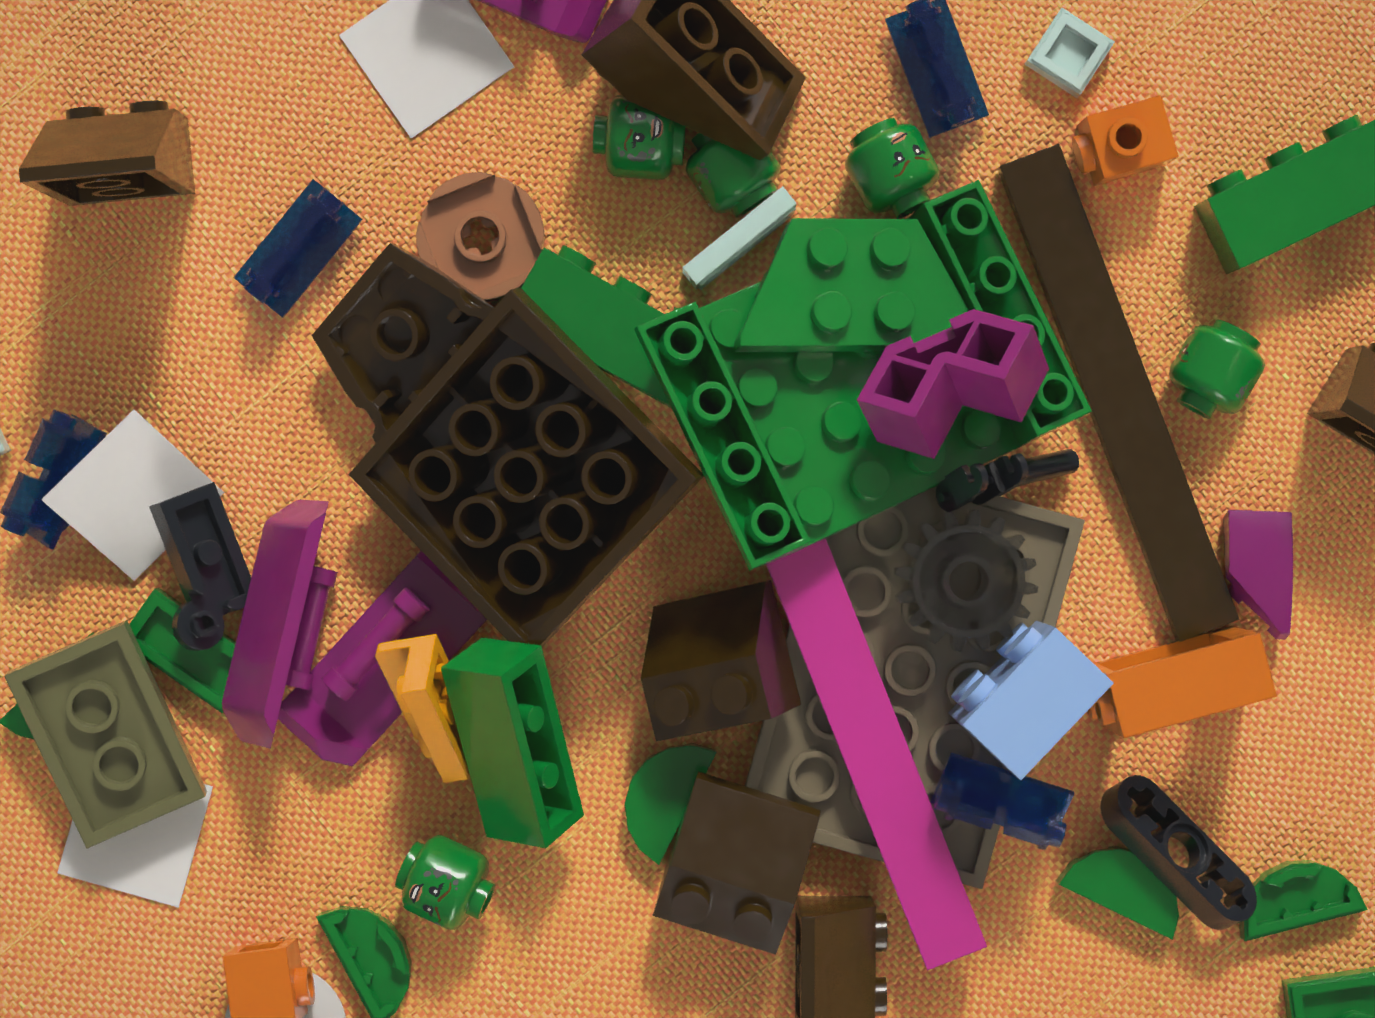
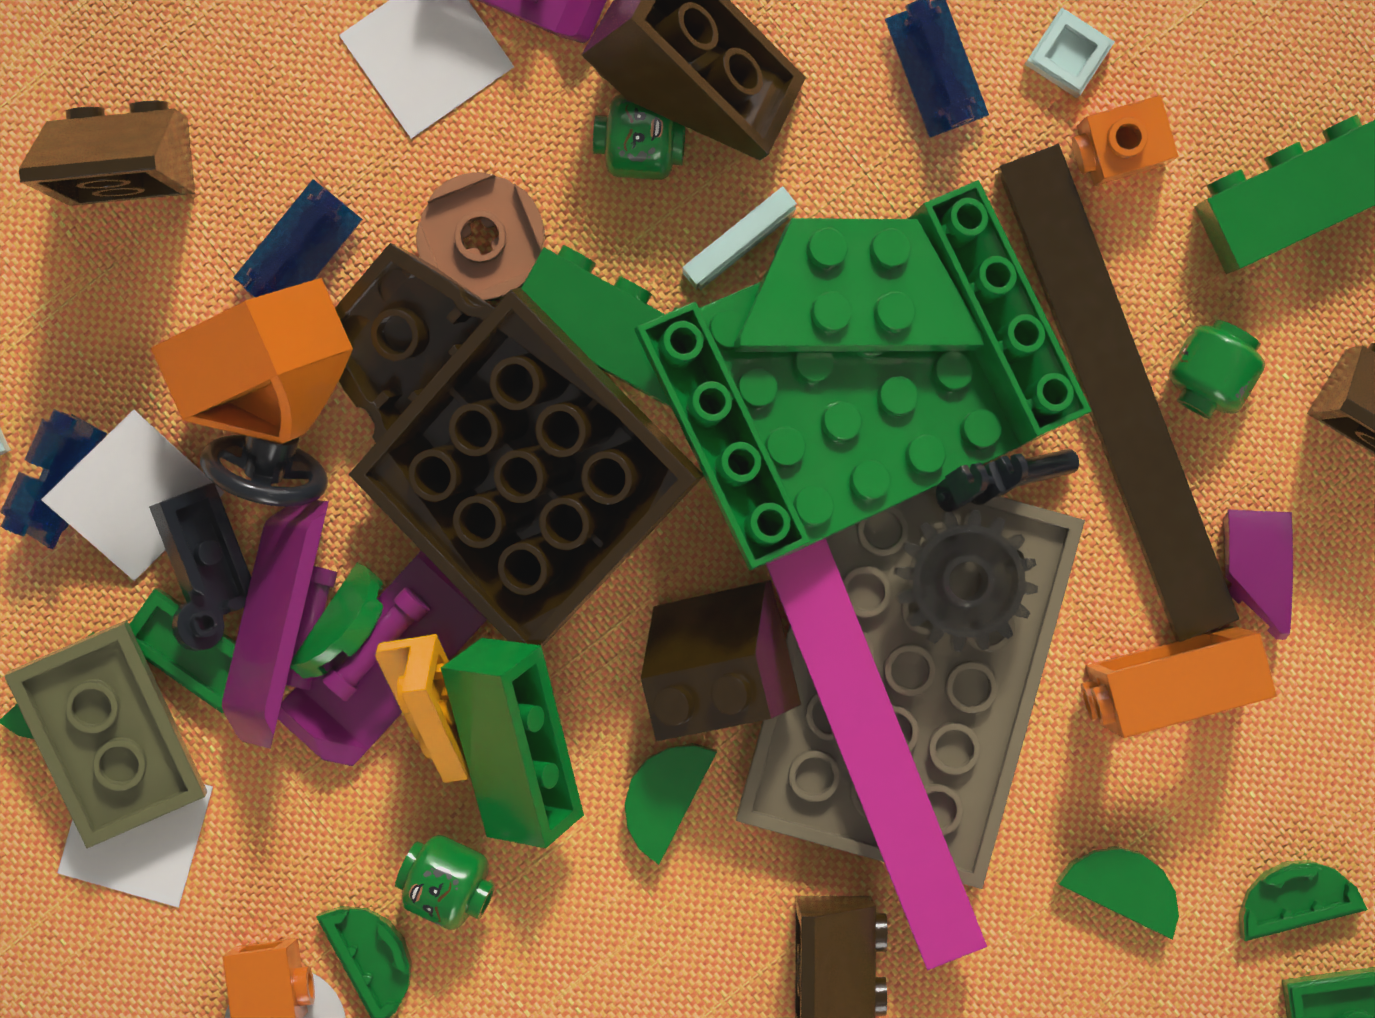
dark brown slope [653,771,821,955] -> none
green head [685,133,781,218] -> none
green head [845,118,940,219] -> none
magenta brick [857,309,1049,459] -> none
clear blue hinge [930,752,1074,850] -> none
light blue brick [948,620,1114,780] -> none
black beam [1100,775,1257,930] -> none
none -> orange piece [150,278,353,507]
none -> green tile [290,562,383,678]

